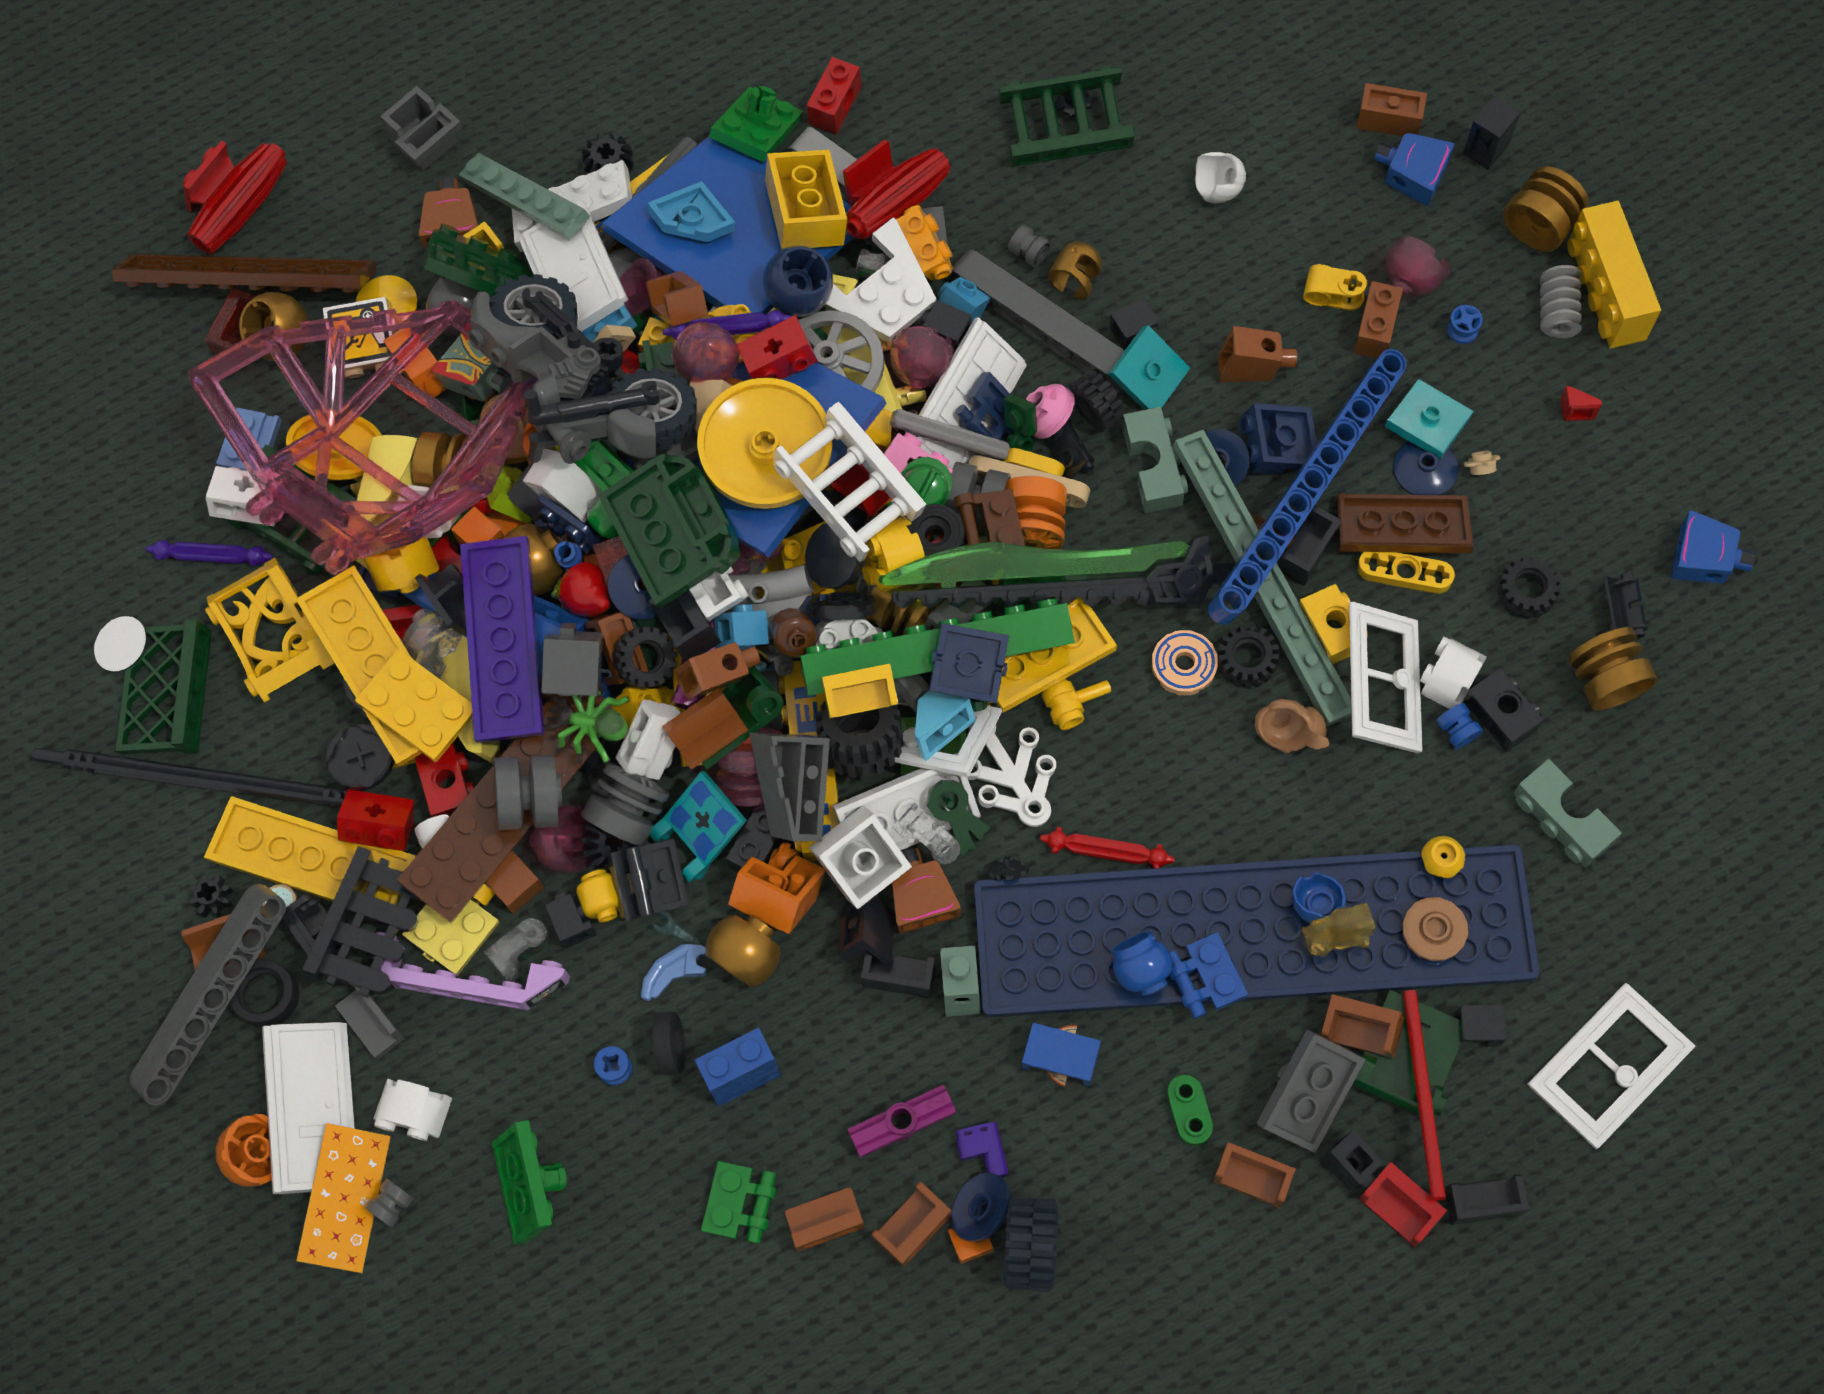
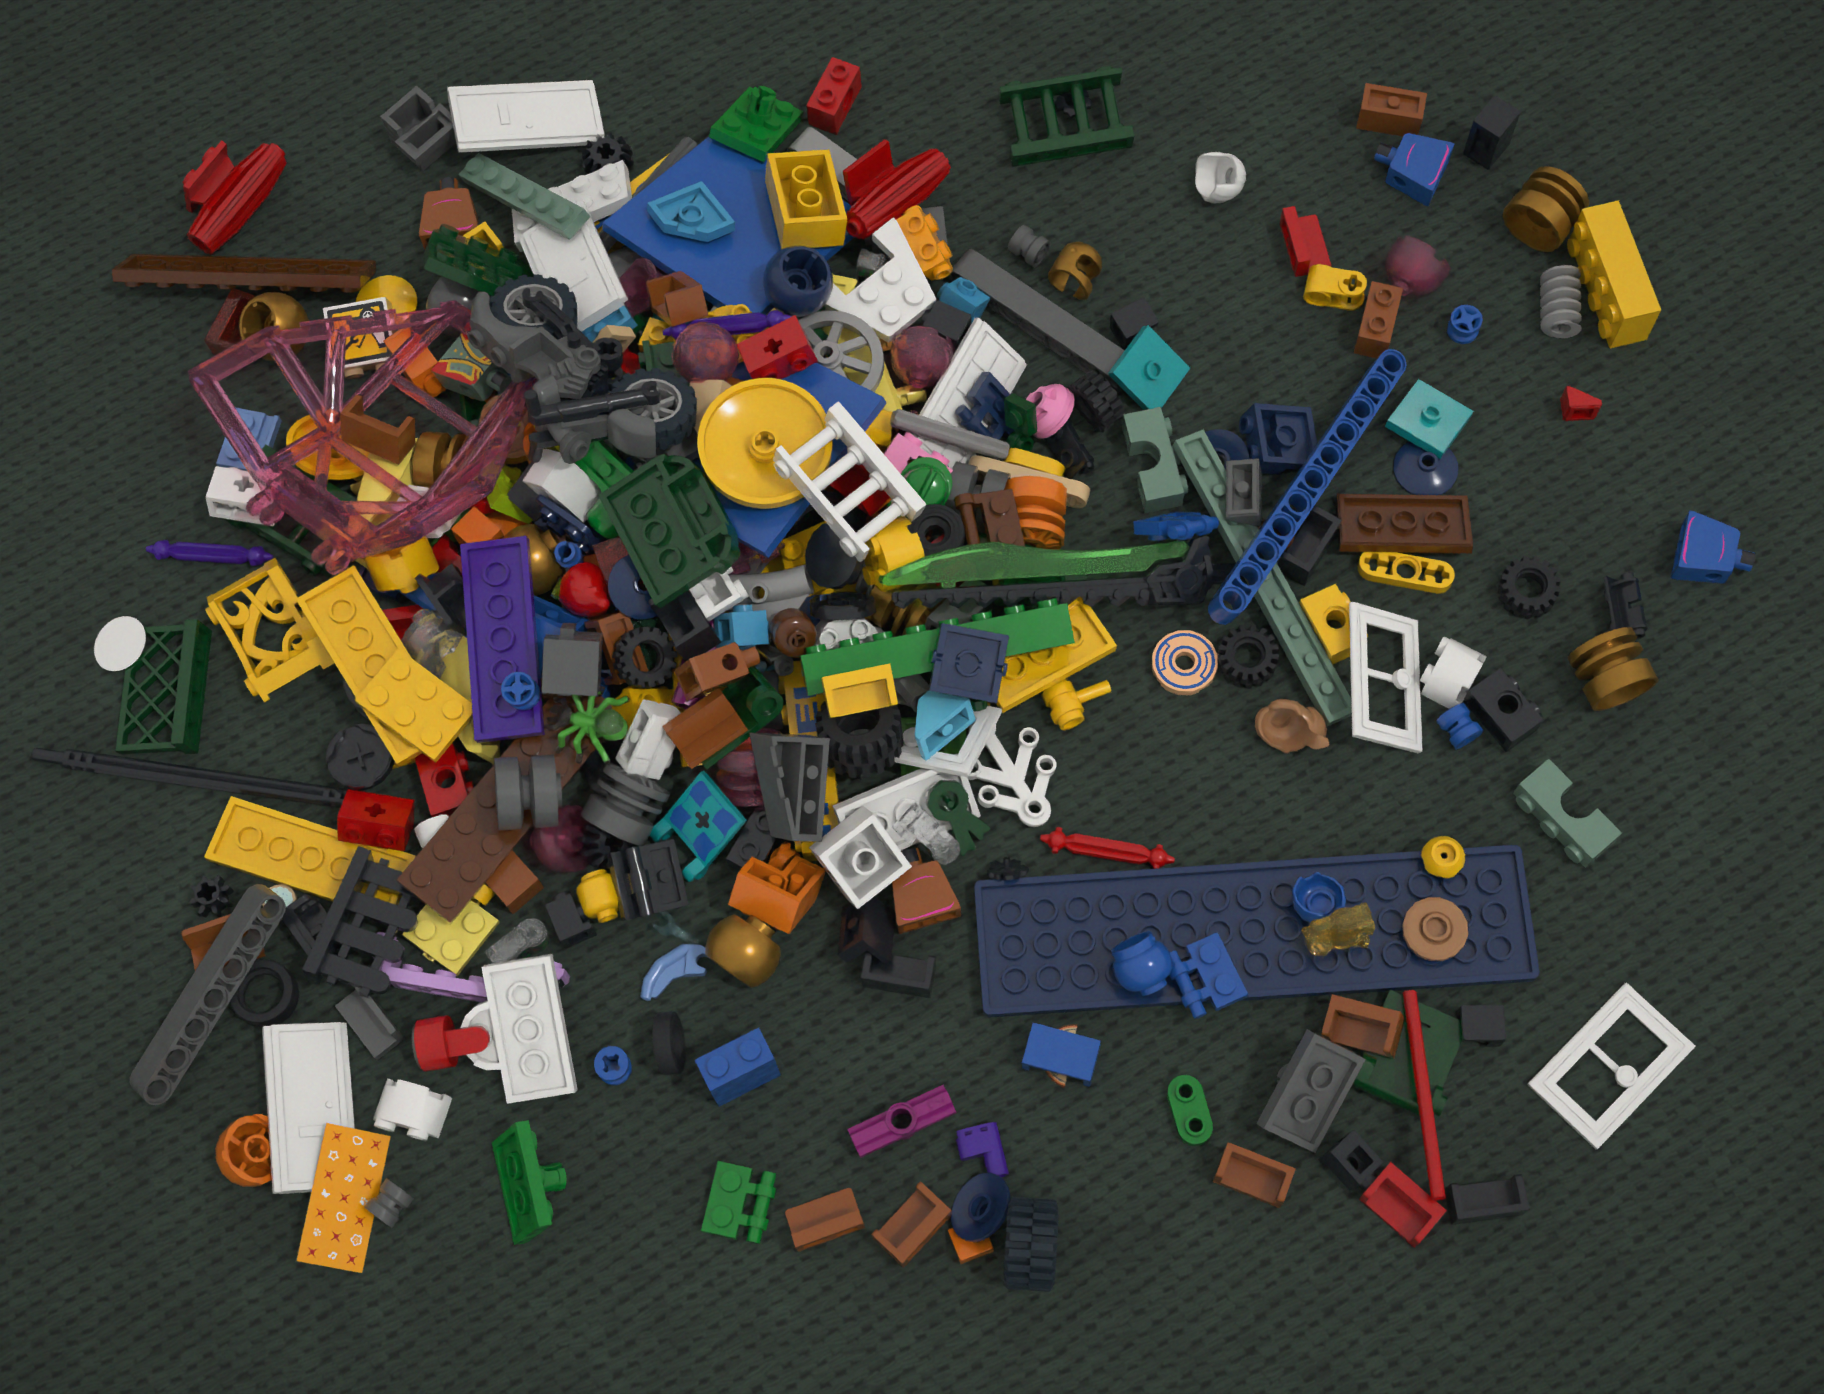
sand green torso [940,946,980,1017] -> none
dark orange torso [1218,326,1297,383] -> none
tan plate [1464,451,1500,475] -> none
none -> dark orange panel [340,394,416,465]
none -> white plate [412,954,578,1104]
none -> white piece [447,80,604,152]
none -> blue wheel [501,672,541,711]
none -> blue plate [1133,511,1219,541]
none -> dark grey slope [1226,459,1262,526]
none -> red panel [1280,206,1331,277]

